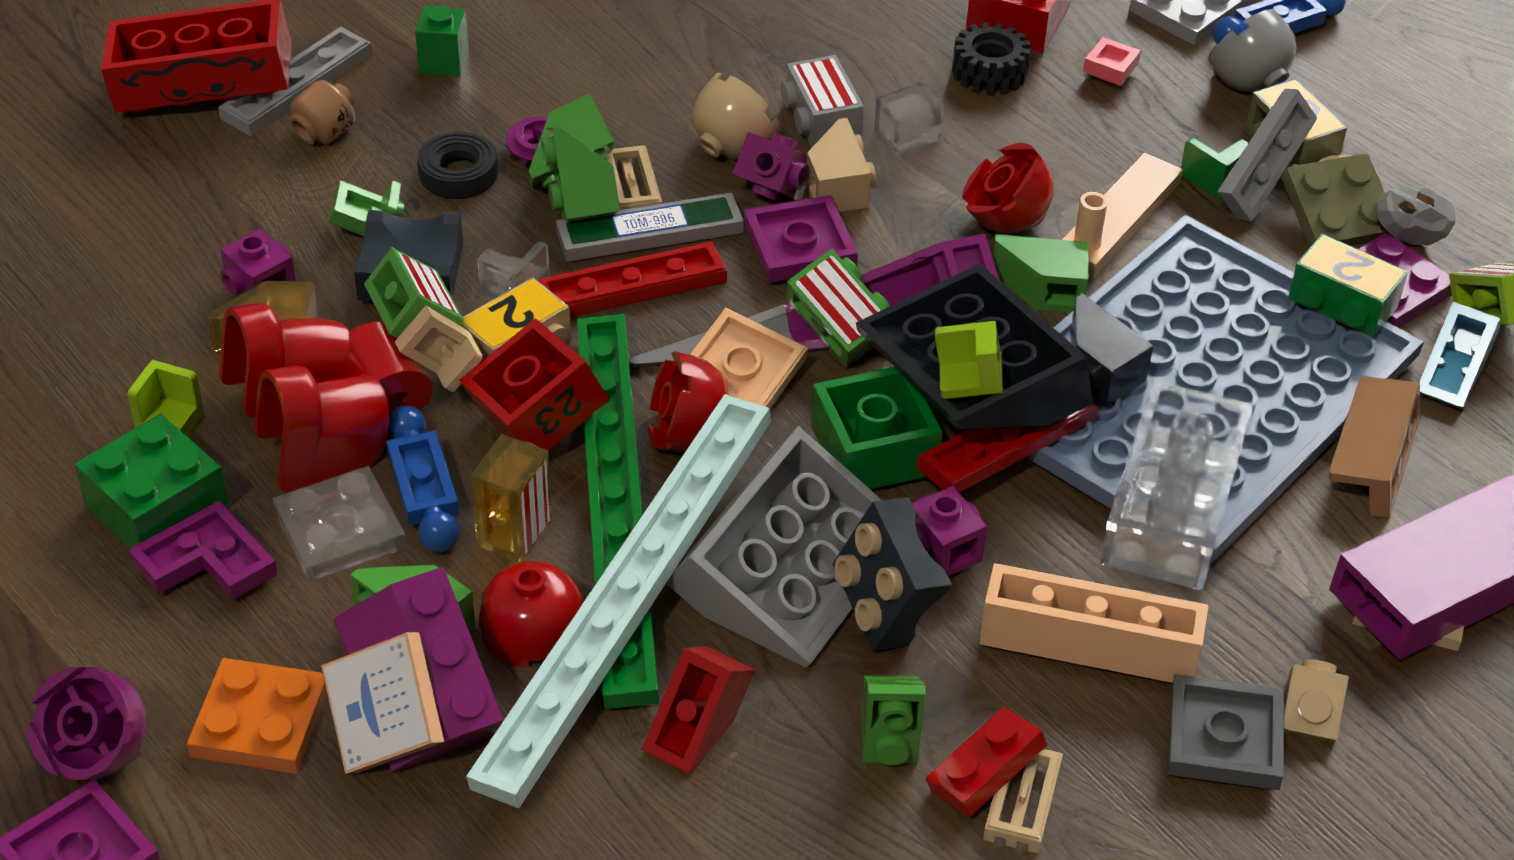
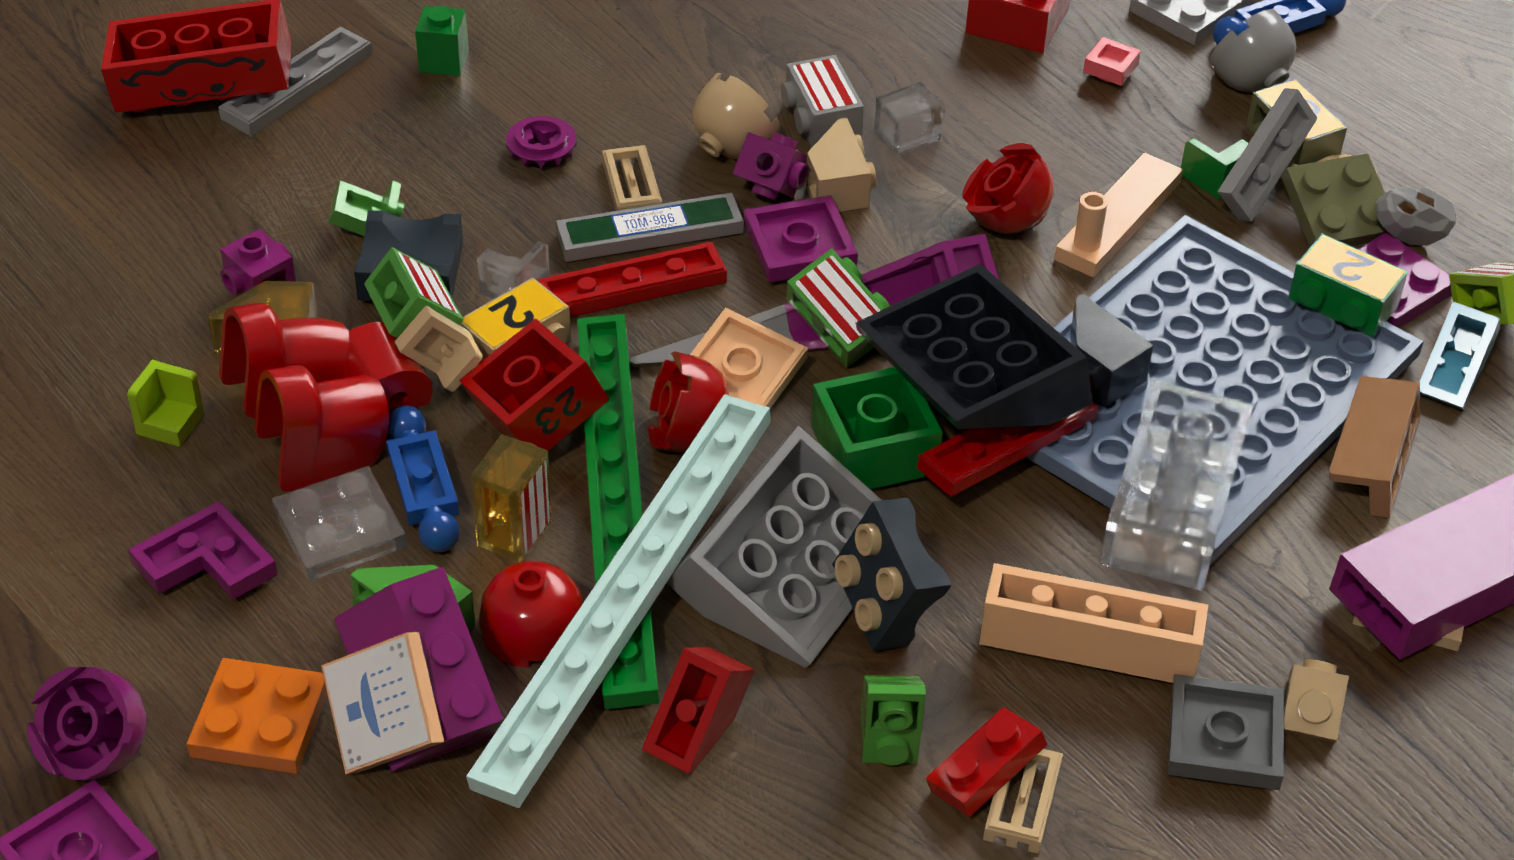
green brick [74,413,229,548] -> none
medium nougat head [289,80,355,145] -> none
black tyre [417,132,498,199] -> none
bright green slope [528,94,614,189] -> none
bright green slope [541,127,620,219] -> none
magenta brick [912,486,987,576] -> none
lime panel [935,321,1003,399] -> none
black tyre [952,22,1031,96] -> none
bright green slope [993,234,1089,313] -> none

